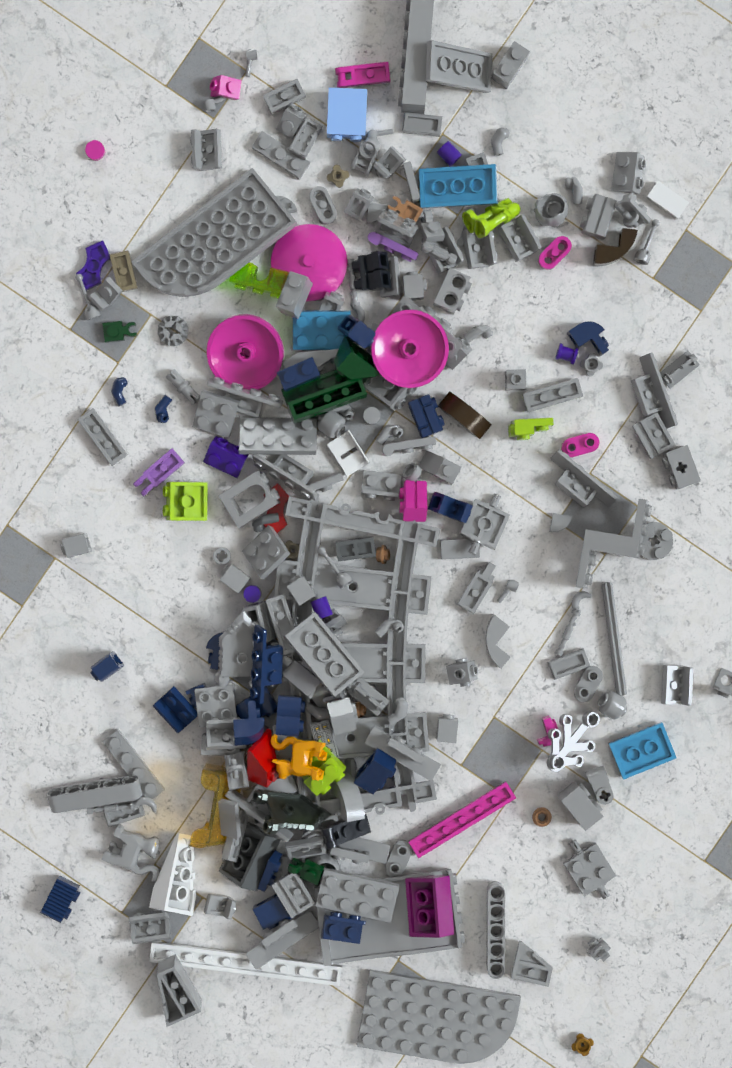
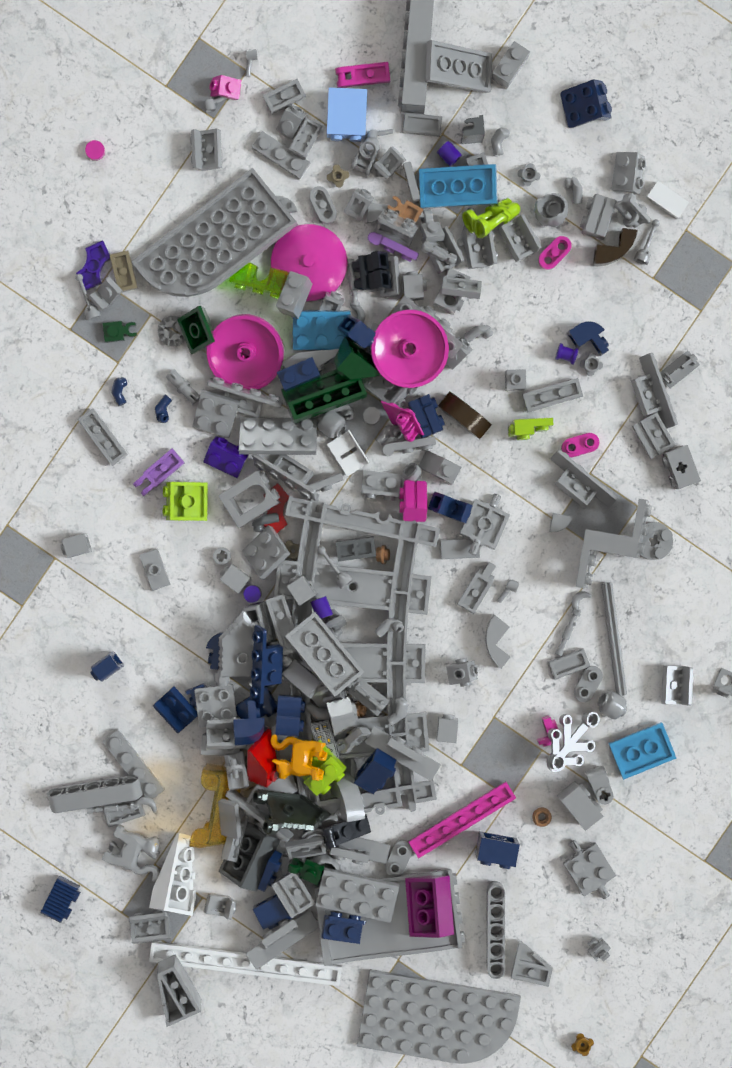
none -> light grey plate [139,548,171,591]
none -> dark green slope [177,306,215,355]
none -> light grey plate [336,727,371,754]
none -> dark pink hinge [381,401,424,442]
none -> light grey plate [441,276,482,299]
none -> dark grey hinge [461,115,485,144]
none -> dark blue brick [475,831,520,869]
none -> light grey plate [518,163,540,186]
none -> dark blue bracket [560,79,612,128]

